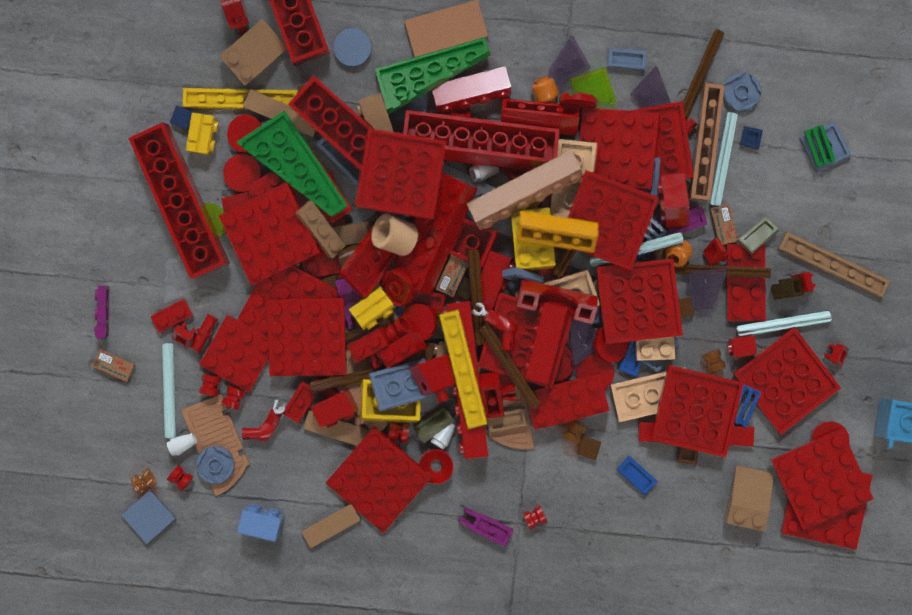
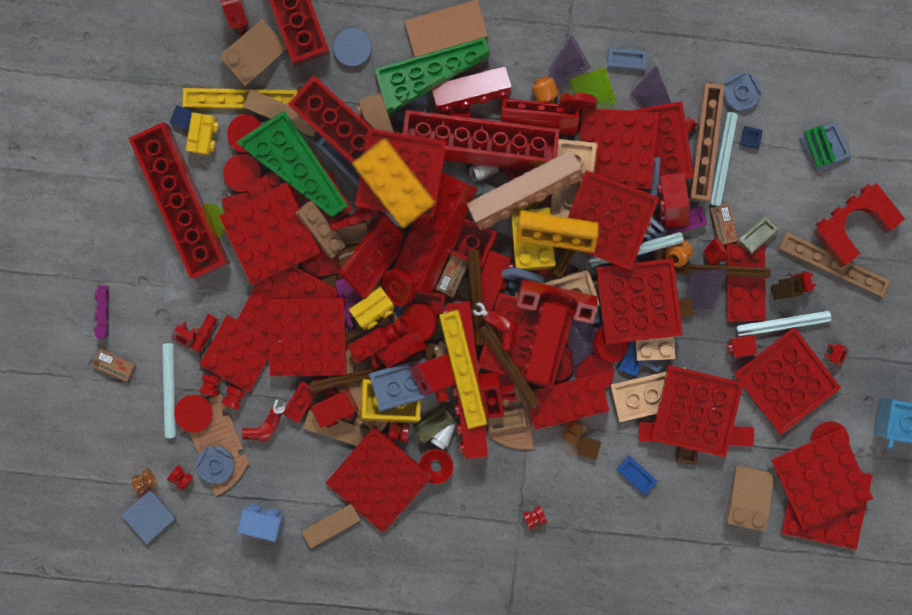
red plate [150,298,194,333] -> none
white cone [167,433,197,456] -> none
light nougat piece [372,214,418,256] -> none
magenta hinge [458,507,514,547] -> none
reddish brown axle [683,29,724,118] -> none
clear orange wheel [702,349,726,373] -> none
blue tile [735,385,762,427] -> none
none -> red tile [174,394,213,433]
none -> red tile [329,208,378,231]
none -> light orange brick [353,139,434,228]
none -> red arch [812,183,905,268]

